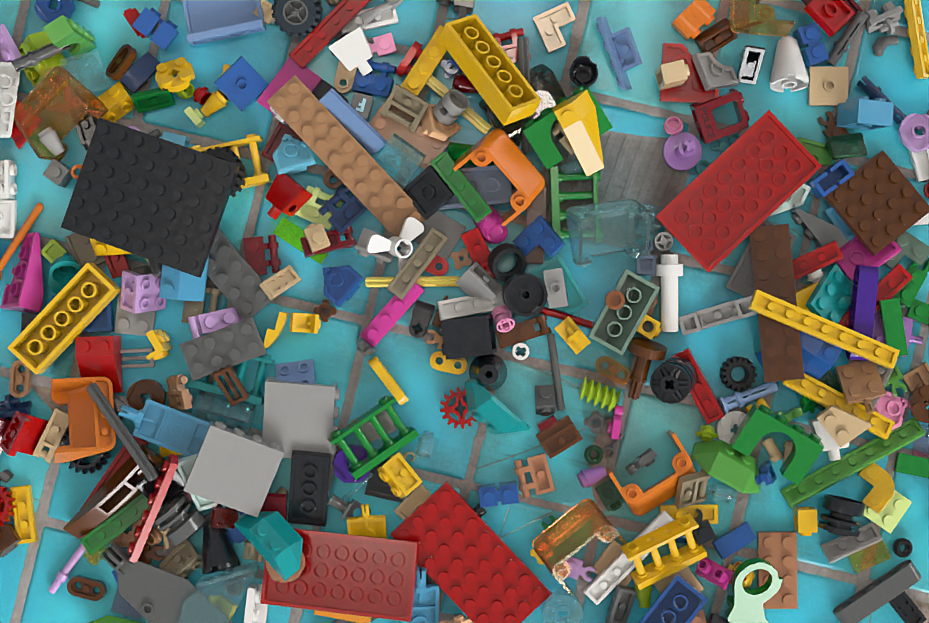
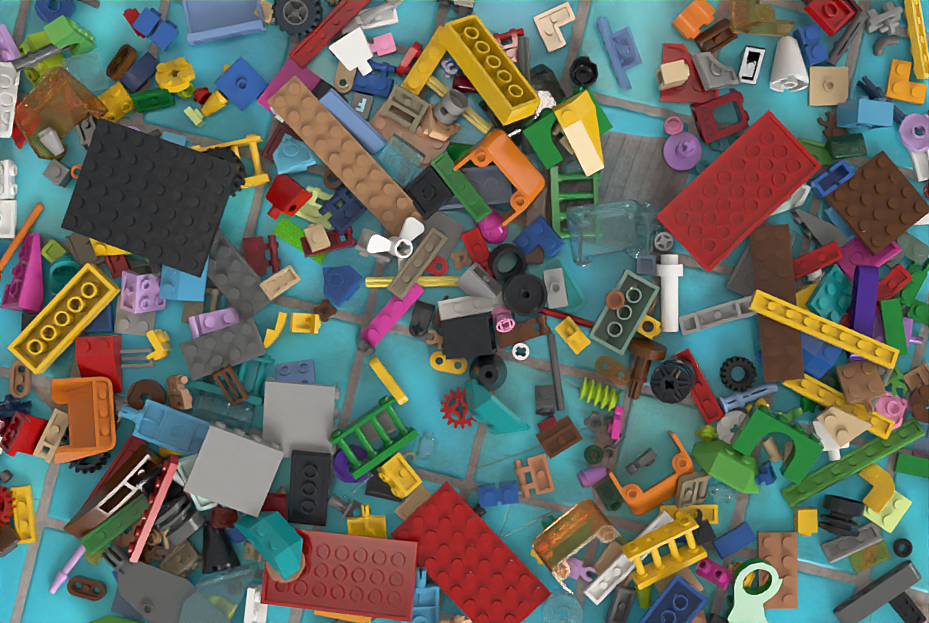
dark grey axle [87,383,158,482] -> none
none -> light orange plate [884,59,927,105]

